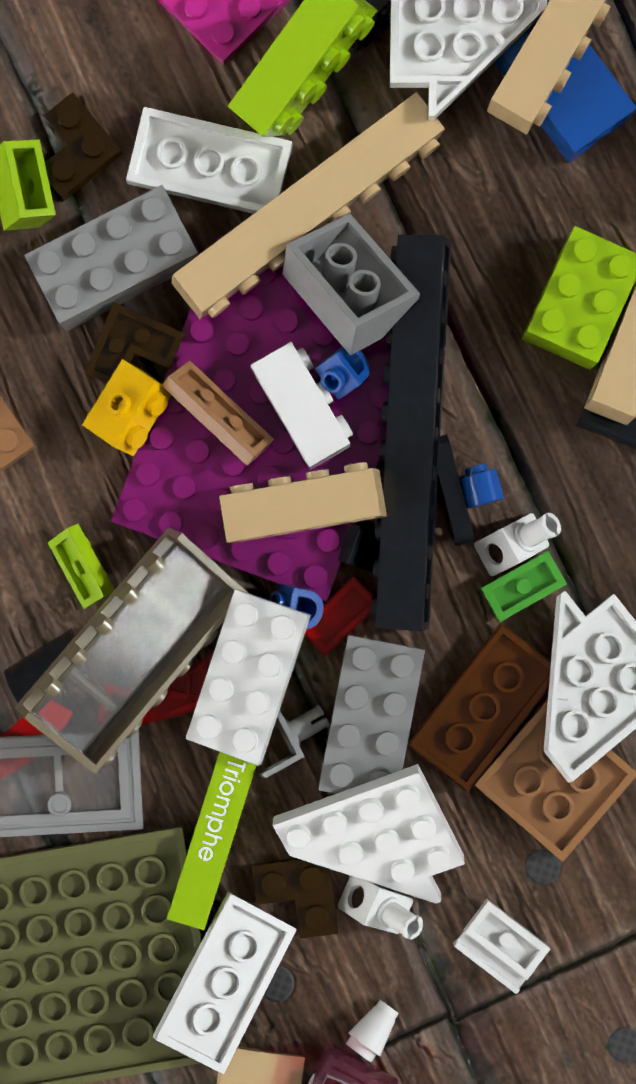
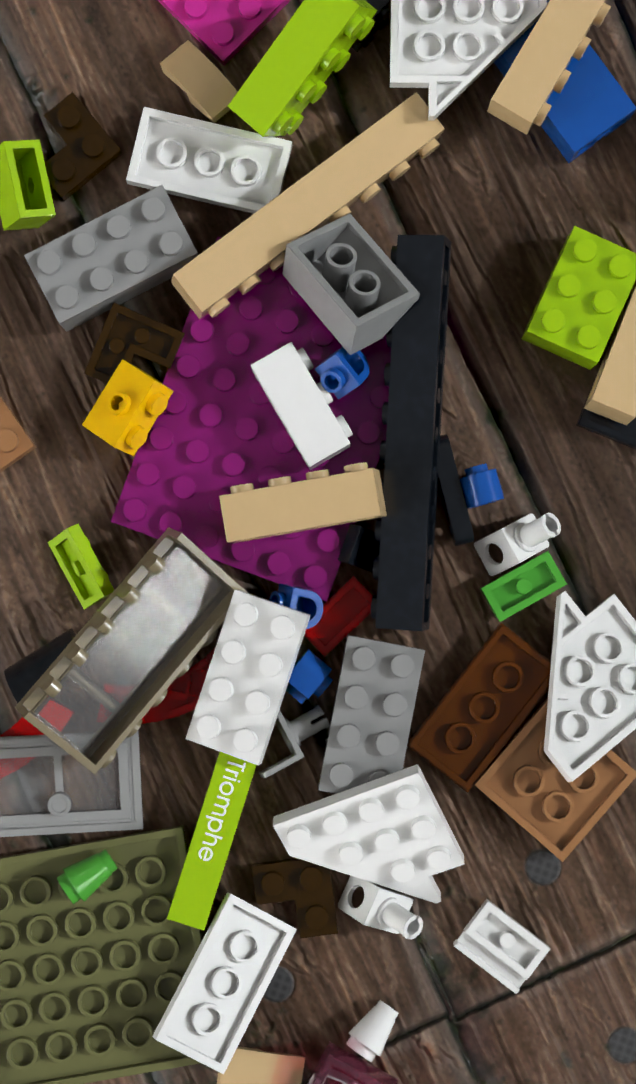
medium nougat plate [162,361,274,466] -> none
none -> bright green cone [57,849,118,904]
none -> tan slope [160,40,238,123]
none -> blue plate [286,649,333,704]

